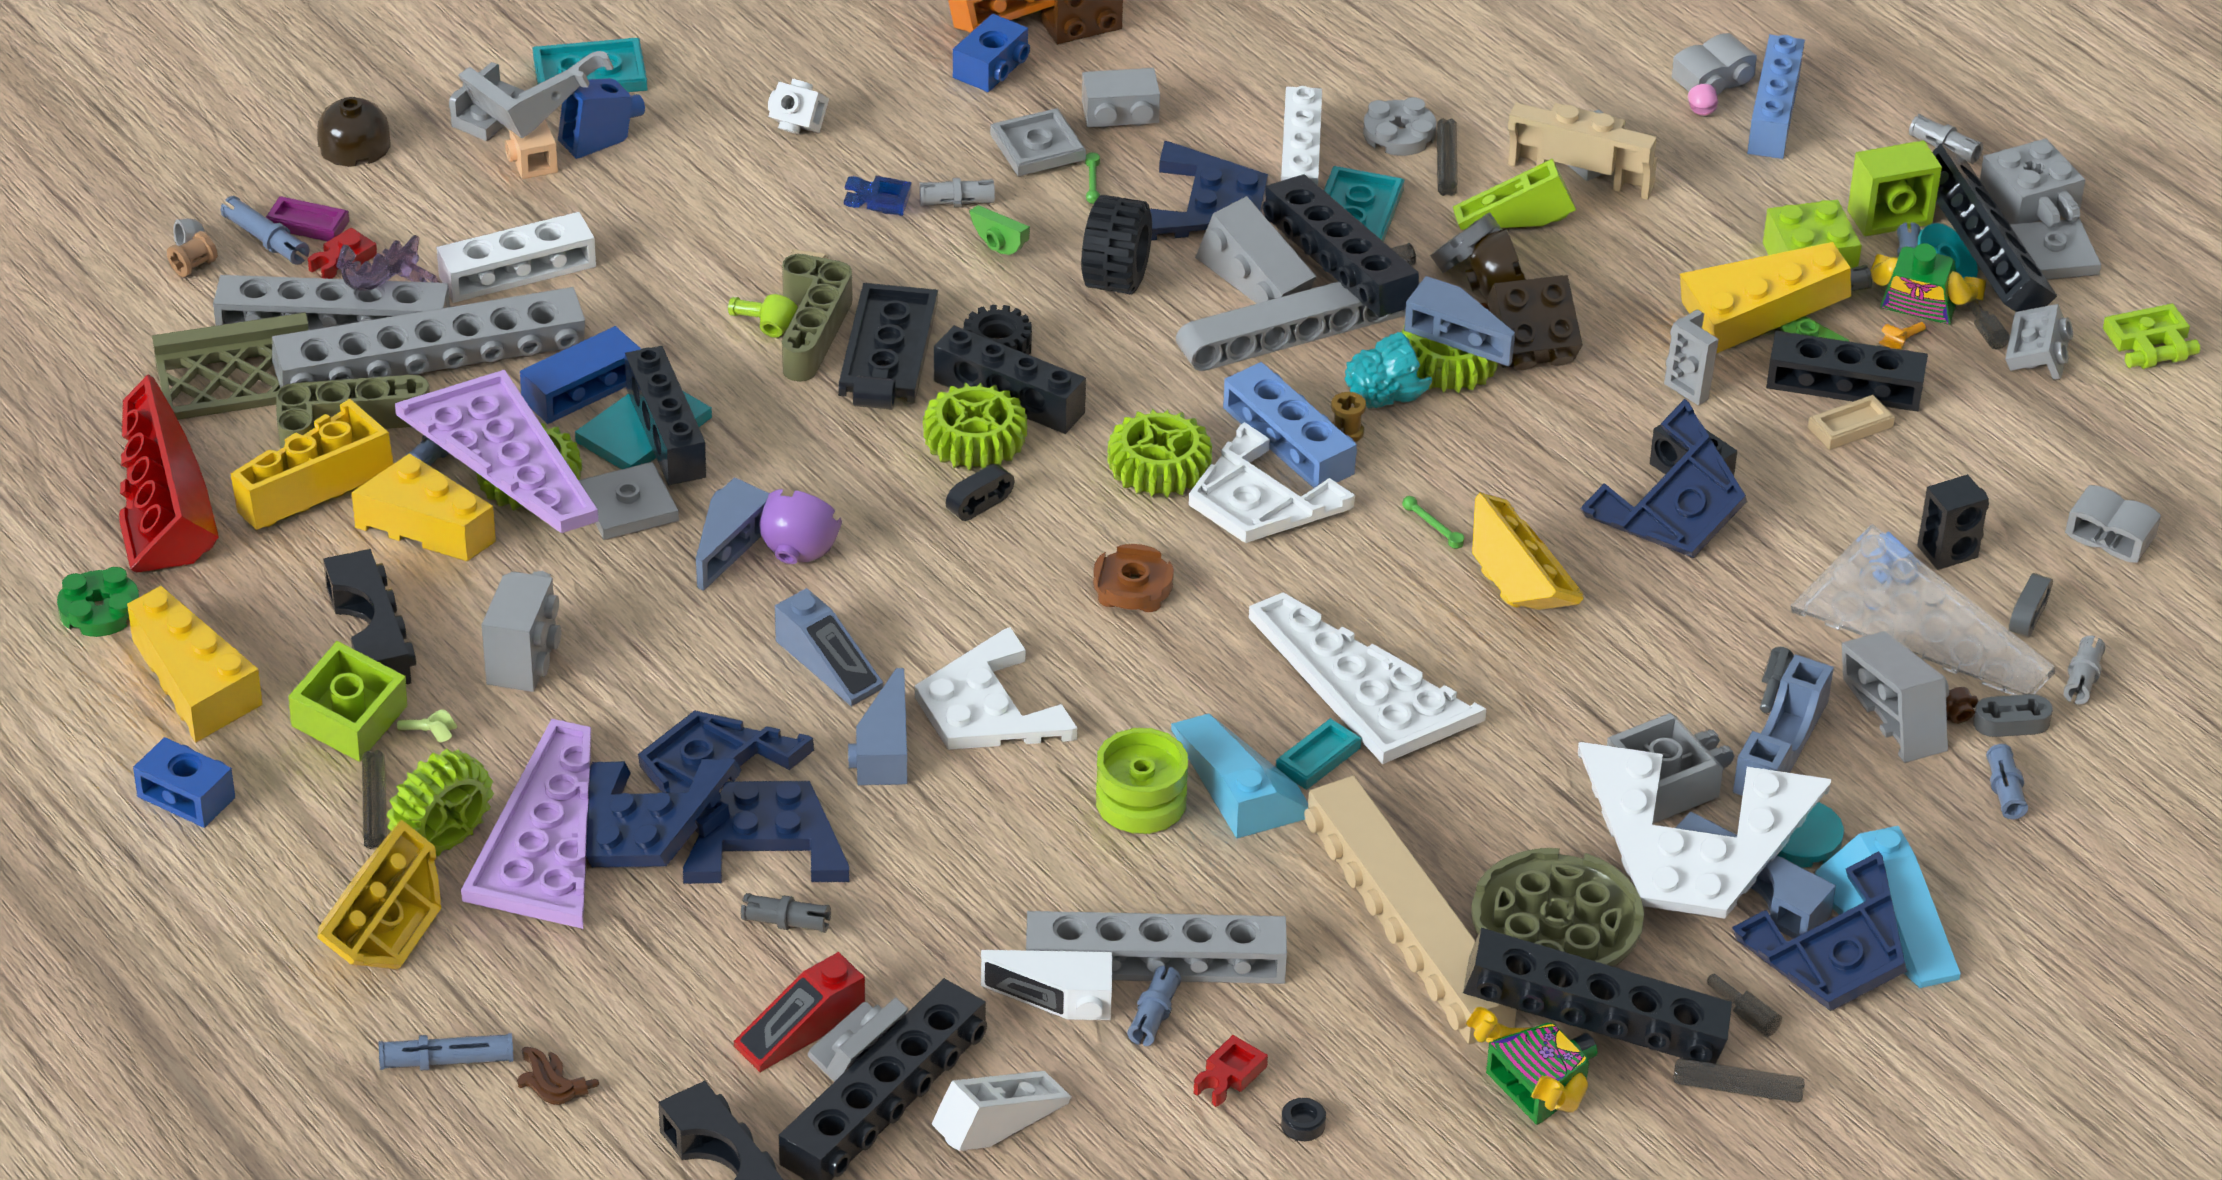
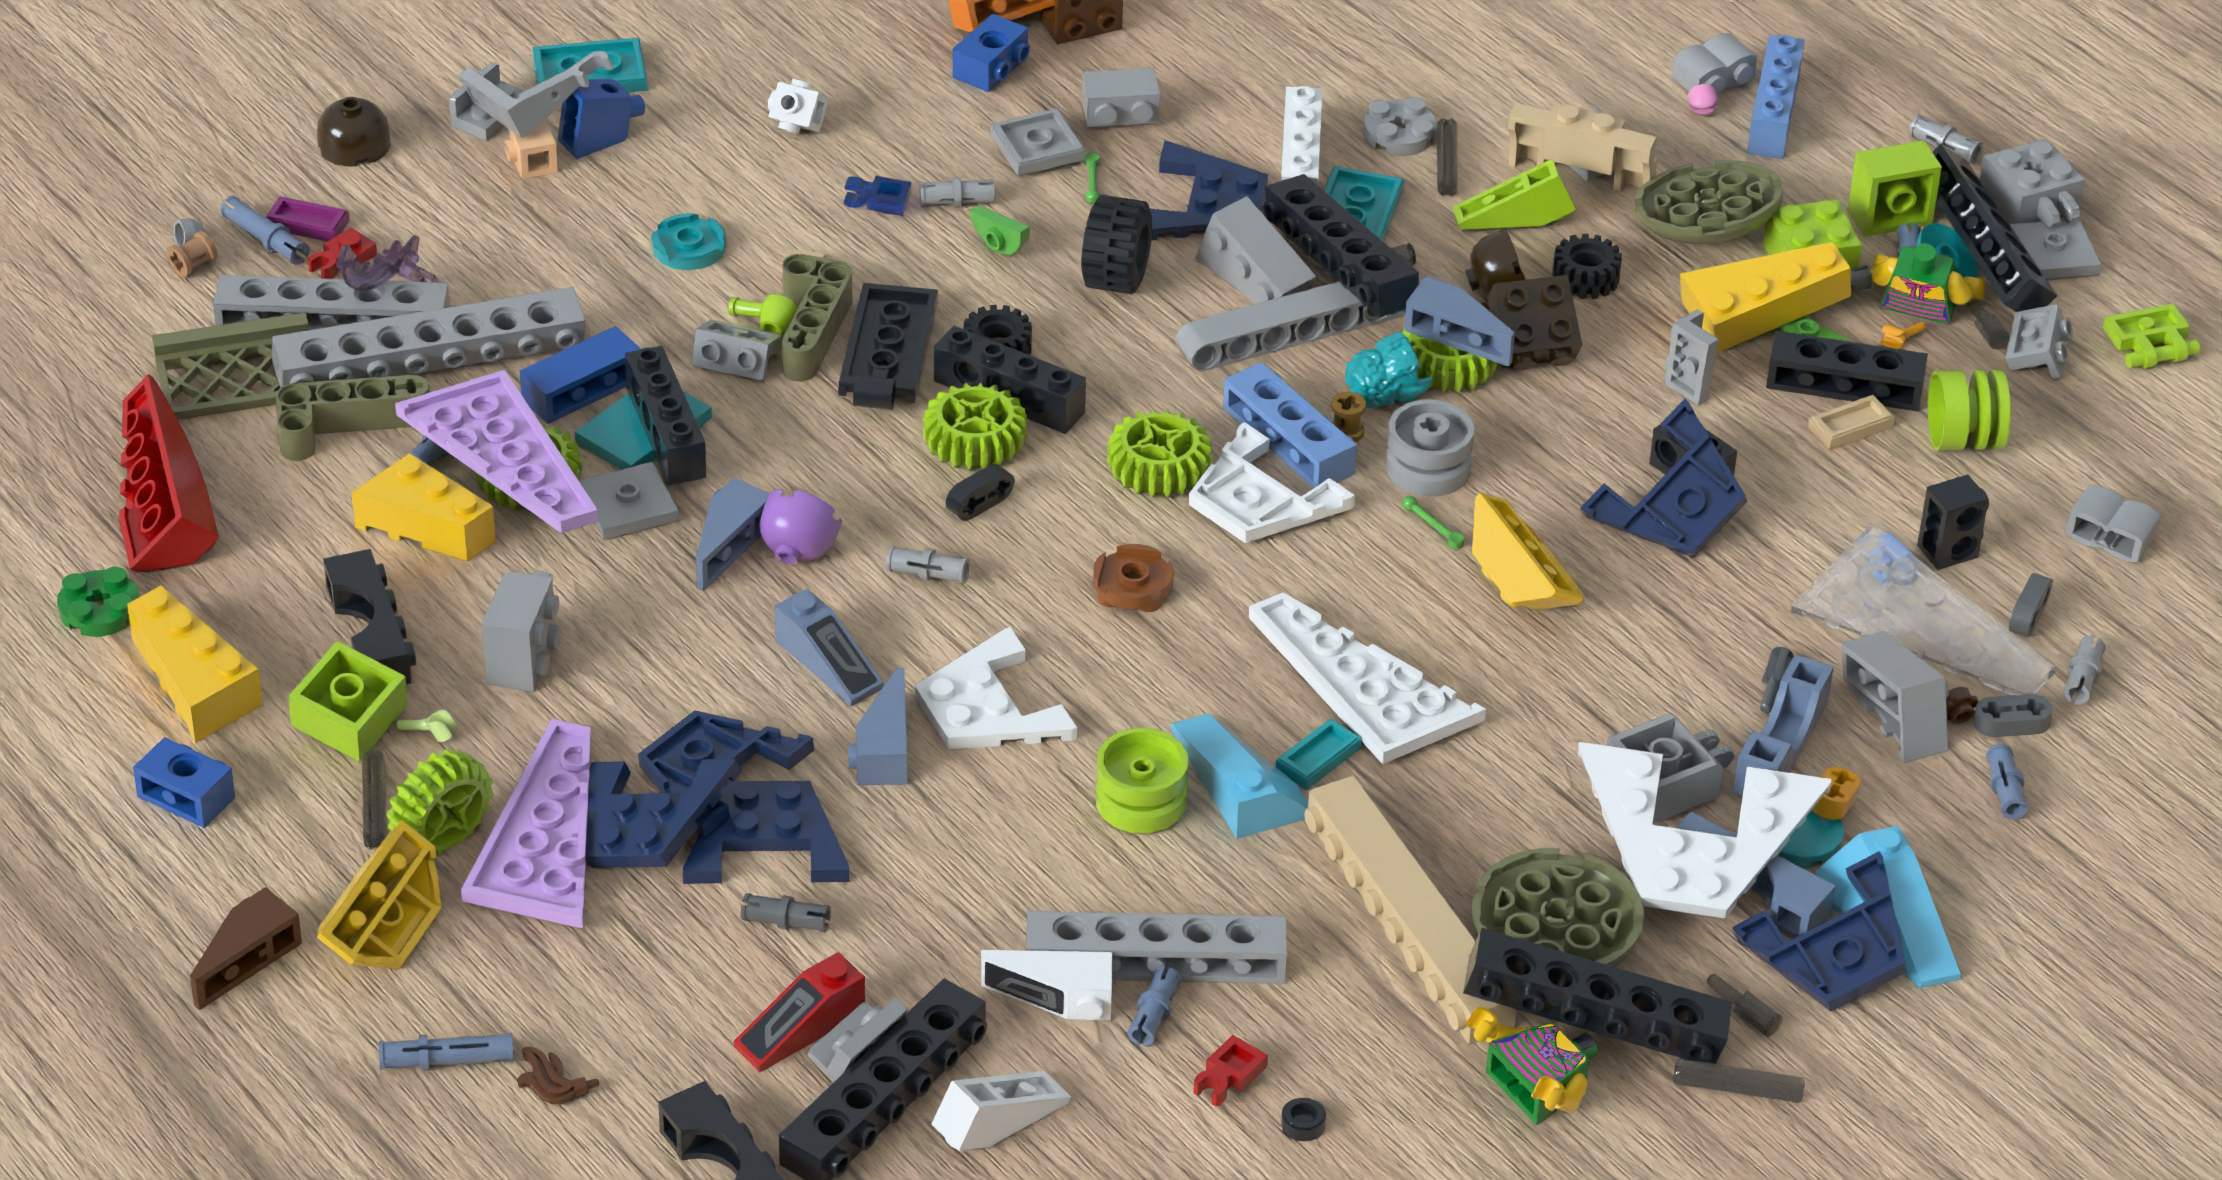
yellow wedge [230,399,394,530] -> none
white brick [436,212,596,303] -> none
flat silver plate [1430,212,1502,273] -> none
none -> reddish brown slope [190,887,302,1010]
none -> teal tile [651,213,726,270]
none -> light grey bracket [692,320,783,380]
none -> light grey pin [886,546,970,583]
none -> light grey wheel [1386,399,1474,496]
none -> black tyre [1552,234,1622,299]
none -> olive brick [1635,160,1783,244]
none -> light orange beam [1811,767,1861,820]
none -> lime wheel [1927,370,2011,451]

